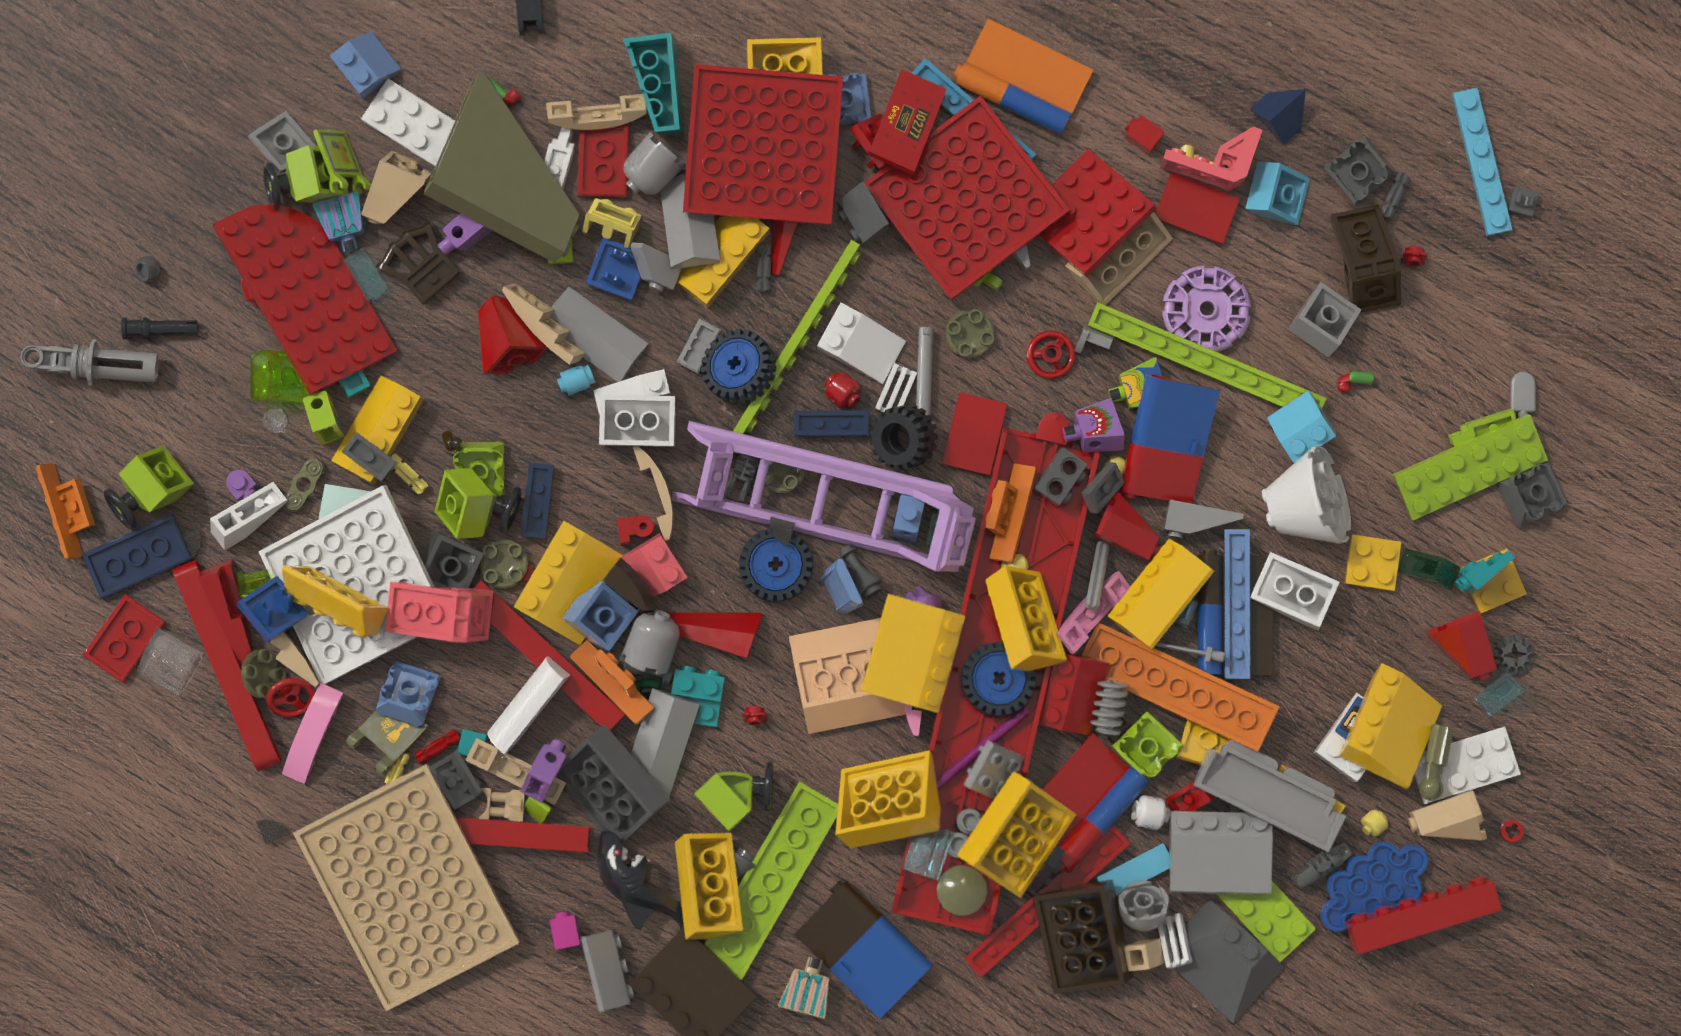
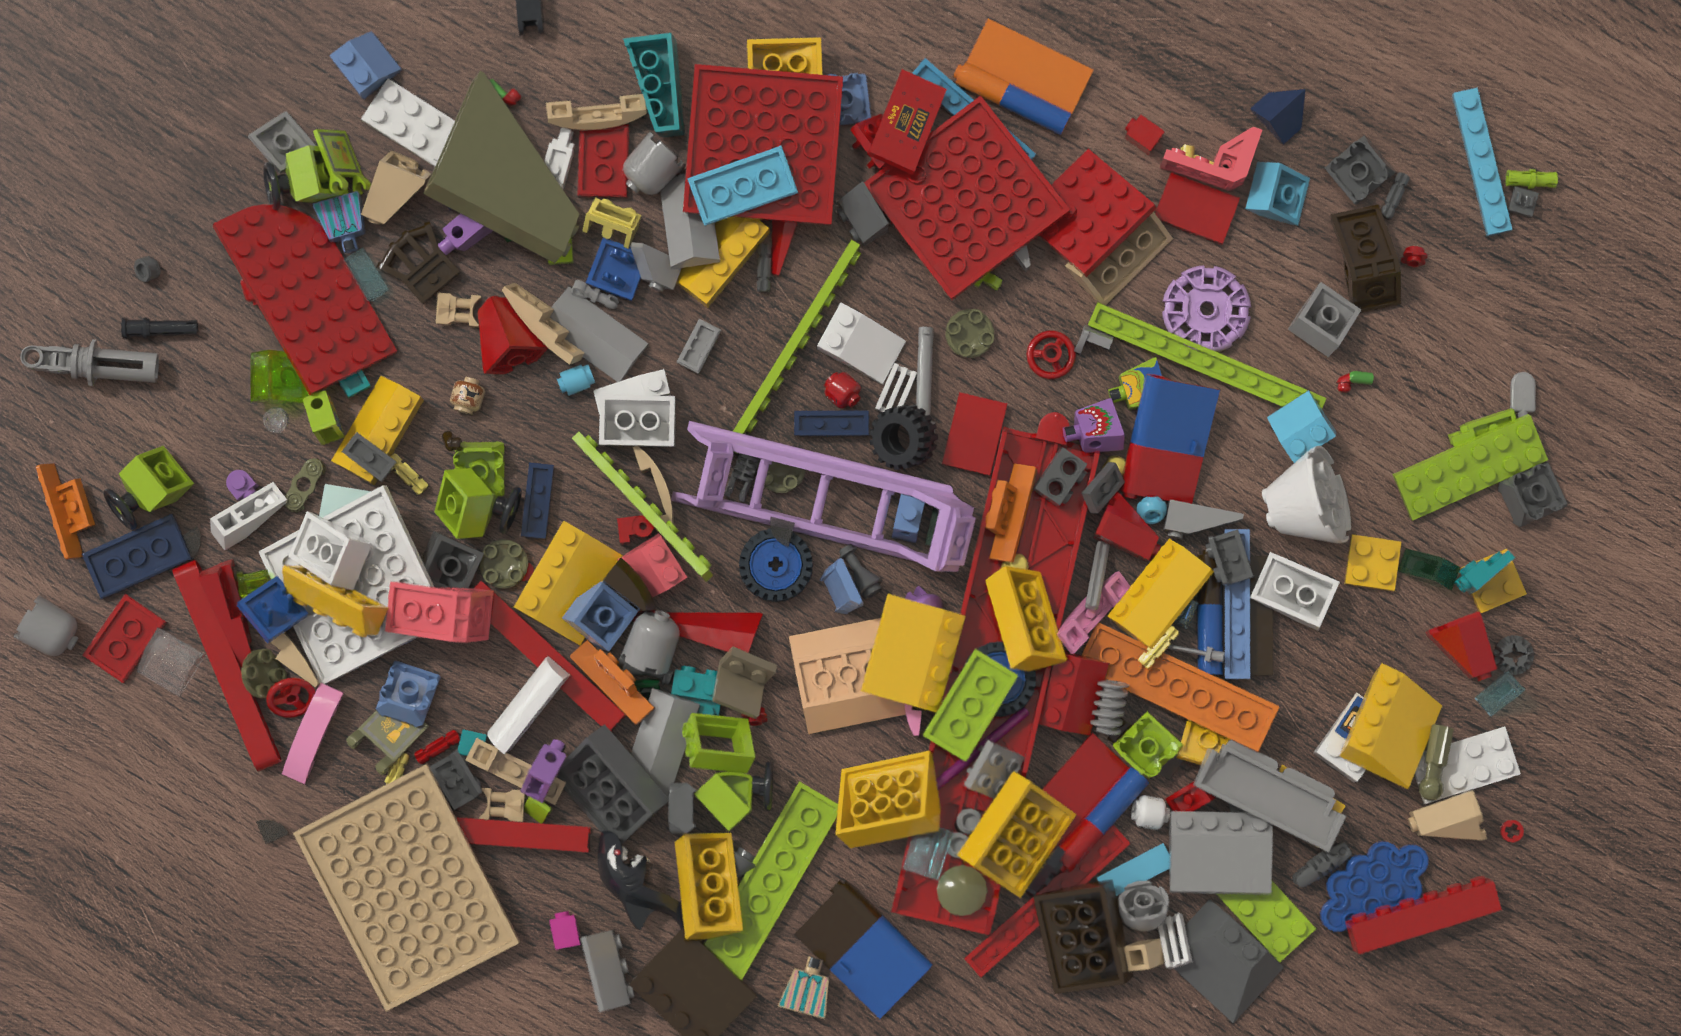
wheel [701,329,777,405] -> none
light yellow piece [1361,810,1388,837] -> none
none -> light grey cylinder [14,595,78,656]
none -> white slope [289,511,372,590]
none -> tan piece [436,293,482,328]
none -> tan head [450,377,485,415]
none -> light grey piece [570,280,619,309]
none -> lime plate [572,432,713,582]
none -> dark grey slope [668,783,696,834]
none -> lime window [682,713,755,773]
none -> medium azure tile [687,146,798,226]
none -> dark tan bracket [712,647,777,719]
none -> lime plate [923,649,1018,762]
none -> medium azure plate [1137,497,1167,524]
none -> light yellow axle [1139,625,1179,669]
none -> dark grey bracket [1206,529,1254,587]
none -> lime pin [1505,169,1558,189]

